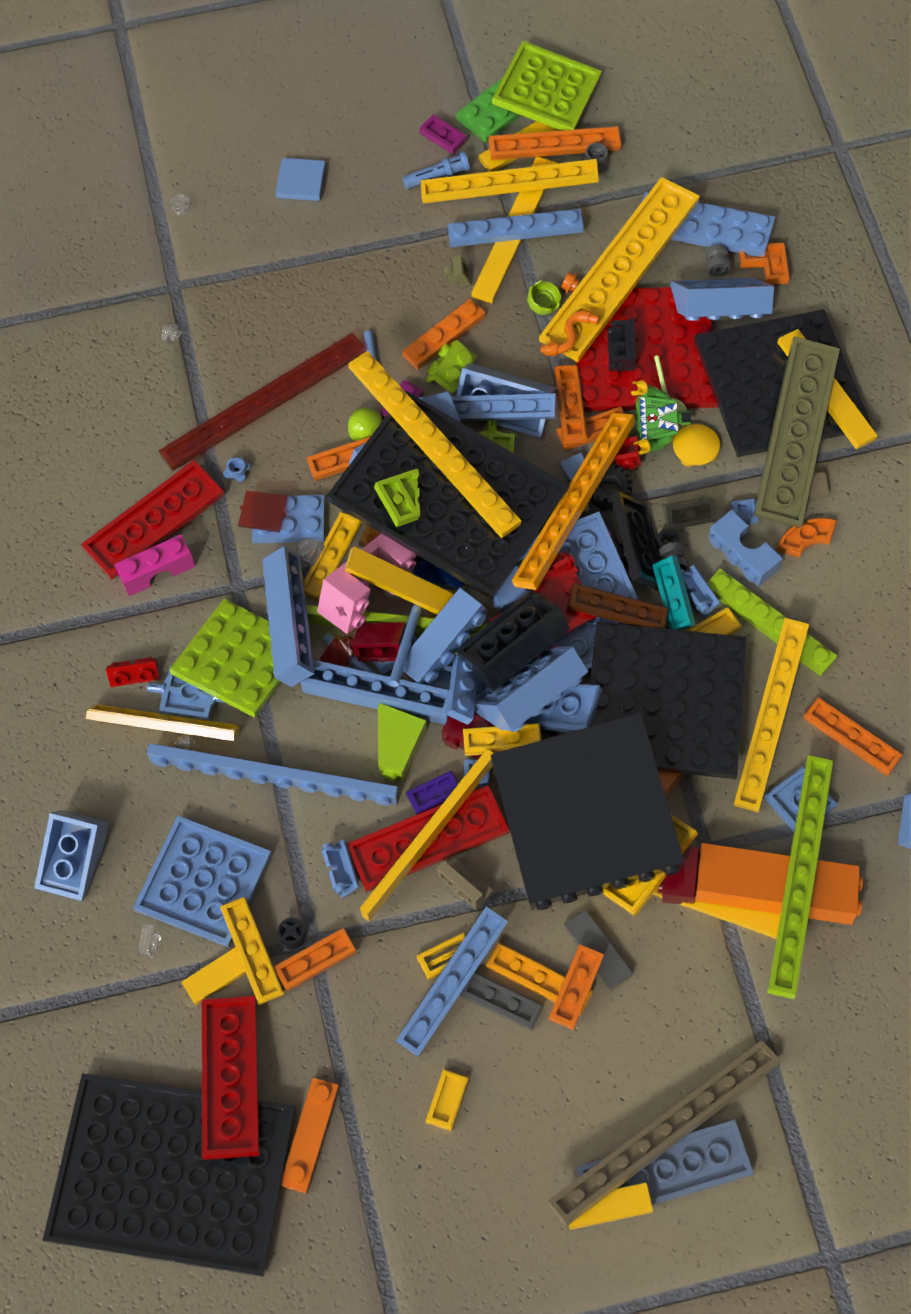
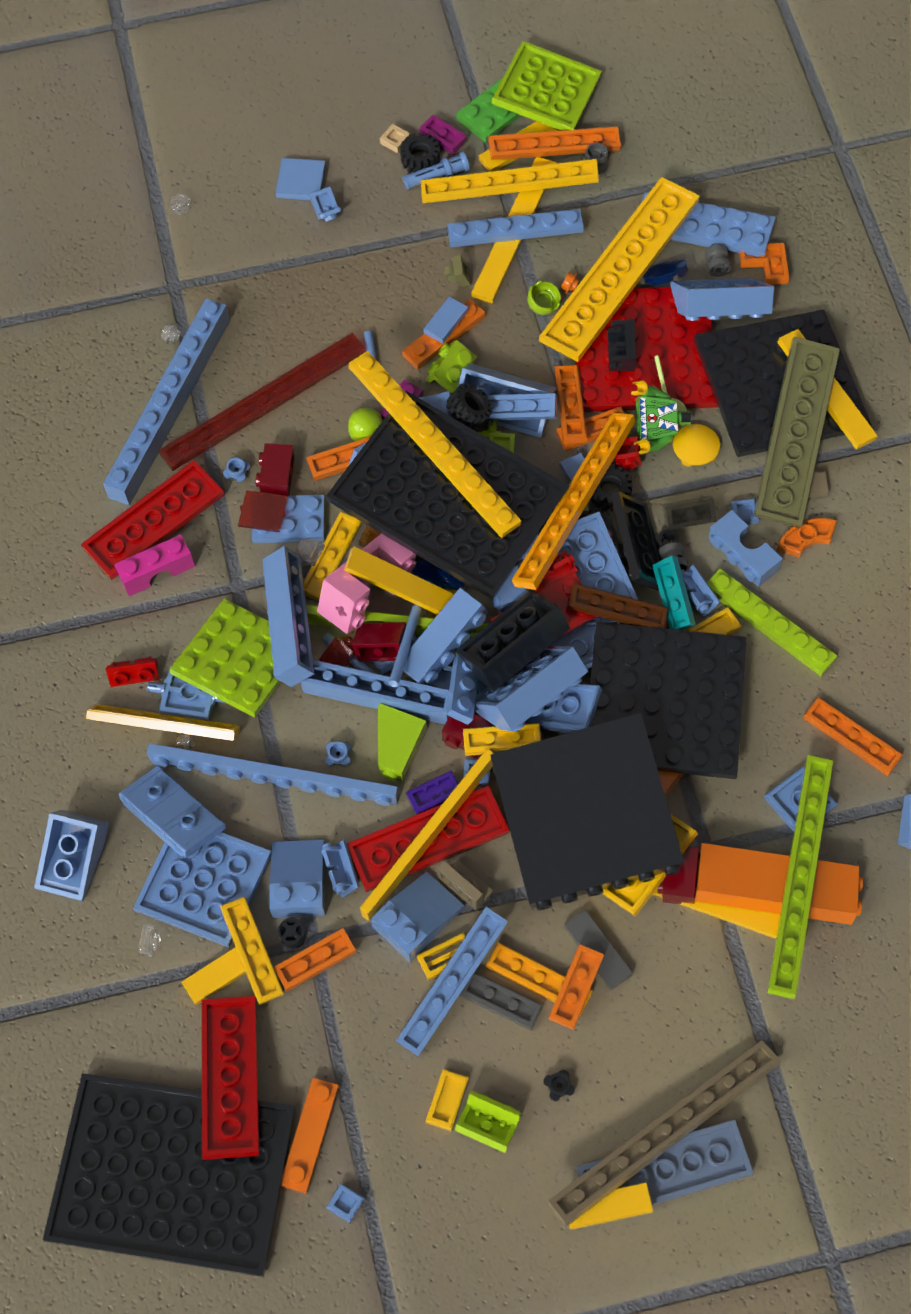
lime wing [374,469,420,527] -> none
orange animal [540,311,600,356] -> none
yellow plate [733,618,809,813] -> none
none -> medium blue brick [103,298,230,506]
none -> medium blue container [119,766,226,859]
none -> dark red brick [256,443,295,496]
none -> medium blue slope [269,840,325,918]
none -> medium blue bracket [309,186,342,222]
none -> medium blue plate [325,741,351,766]
none -> medium blue tile [326,1183,365,1223]
none -> medium blue slope [371,872,465,963]
none -> tan plate [380,124,410,153]
none -> black tyre [400,132,440,173]
none -> medium blue tile [424,297,468,344]
none -> black tyre [446,383,492,430]
none -> lime bracket [455,1091,521,1153]
none -> black plate [544,1070,575,1101]
none -> clear blue tile [643,260,689,285]

